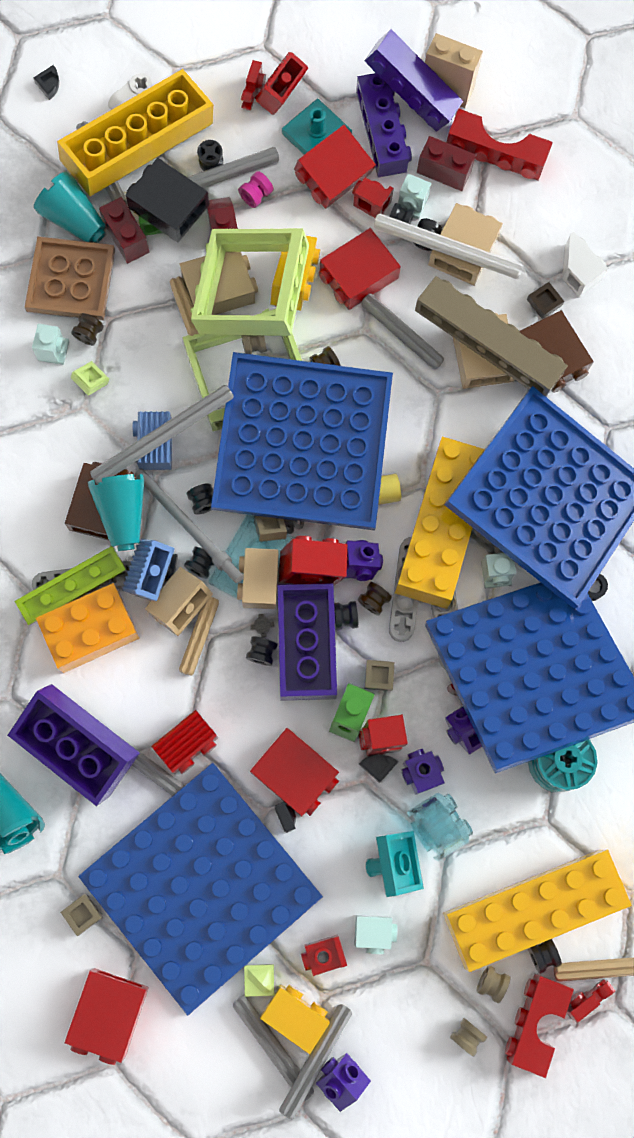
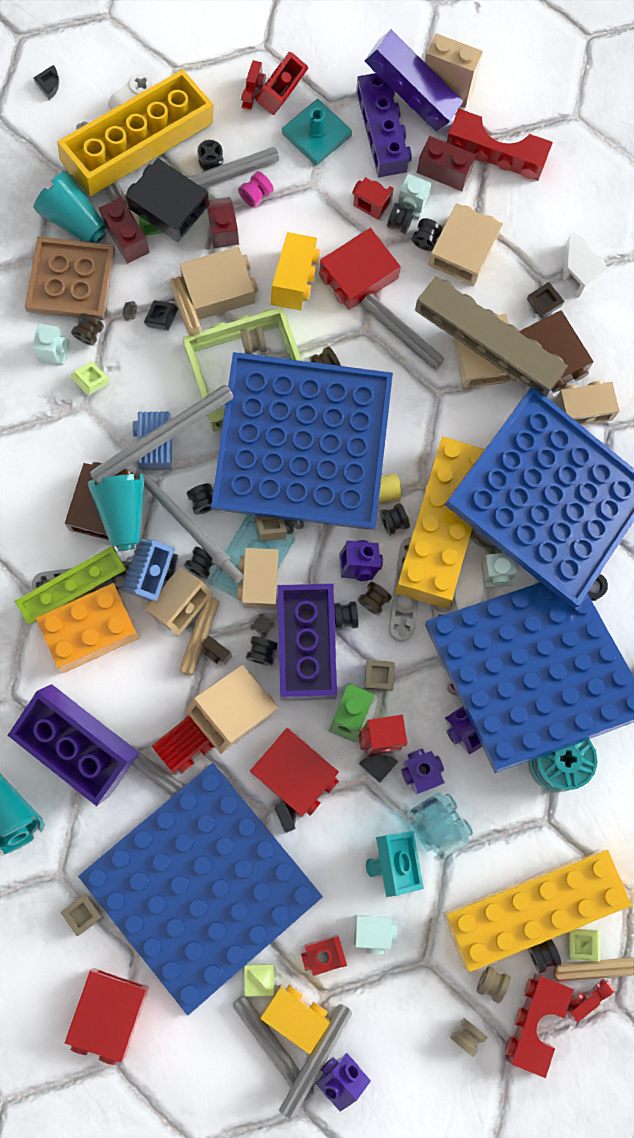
yellowish green window [190,228,309,336] -> none
red brick [278,536,347,586] -> none
red brick [294,125,376,209] -> none
white axle [374,214,523,279] -> none
none -> clear smoke piece [123,301,137,321]
none -> black tile [144,300,179,331]
none -> tan brick [185,665,278,754]
none -> dark brown plate [202,636,232,665]
none -> black wheel [379,503,410,536]
none -> tan brick [555,381,619,425]
none -> yellowish green tile [569,929,600,961]

